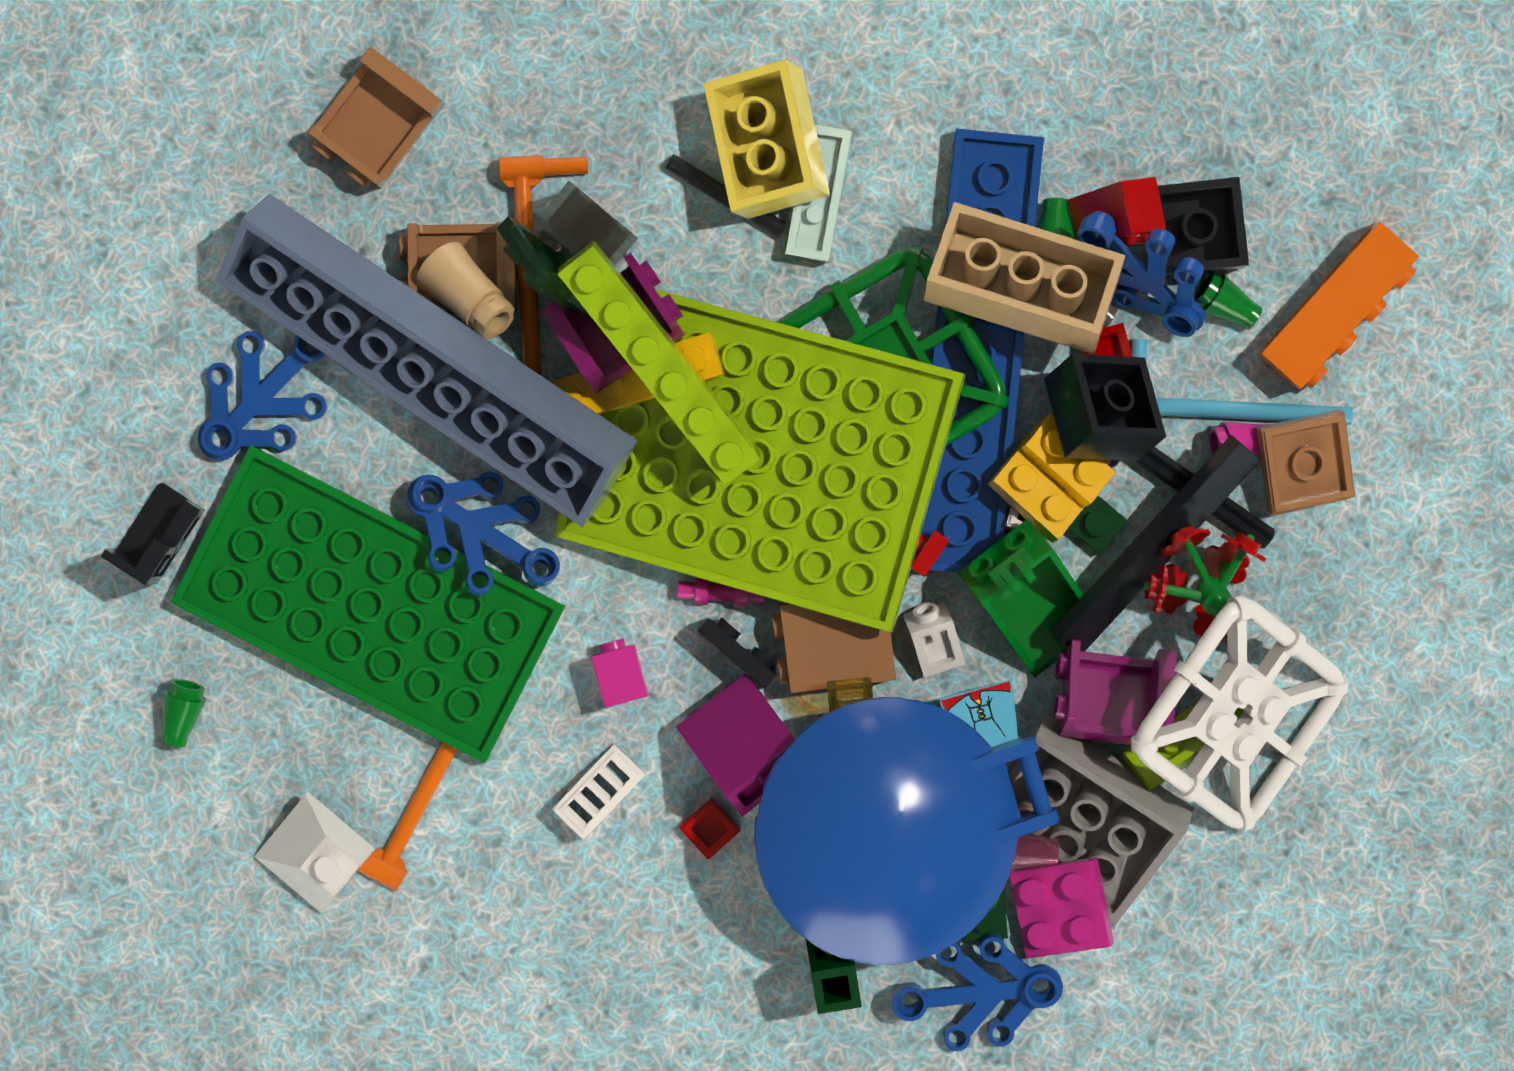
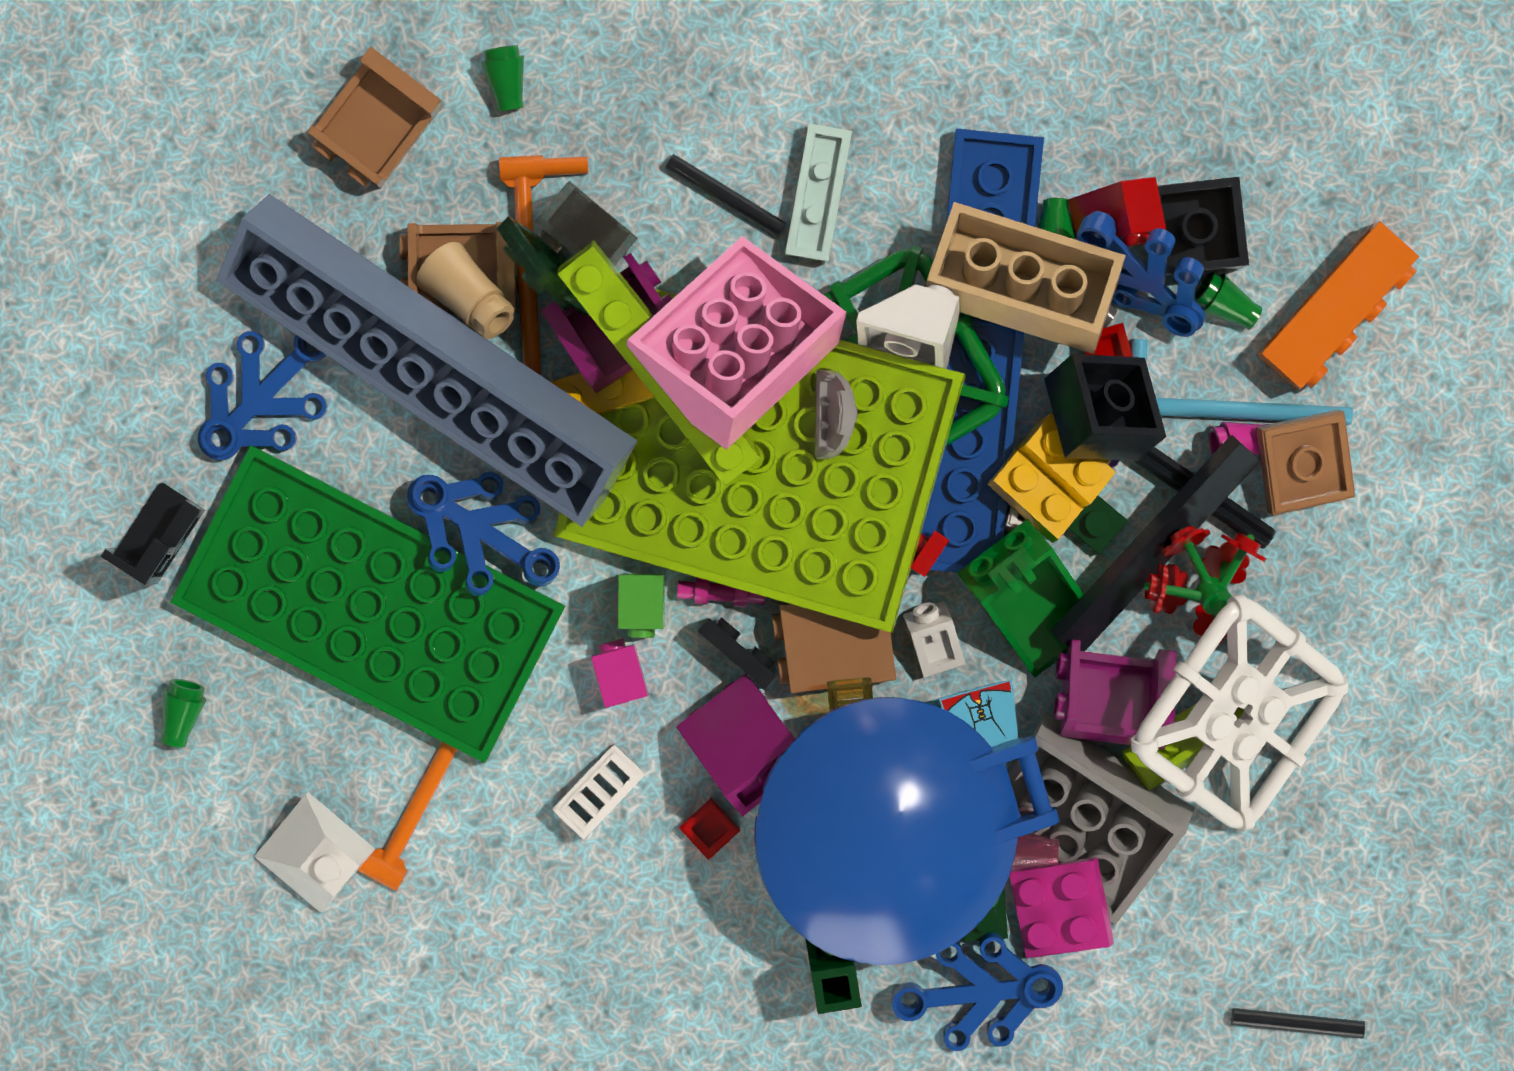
light yellow brick [703,59,830,219] -> none
none -> green cone [481,45,524,111]
none -> bright green brick [618,573,665,638]
none -> bright pink slope [627,236,846,450]
none -> light grey plate [815,369,857,459]
none -> white slope [856,285,960,369]
none -> black bar [1231,1008,1365,1039]

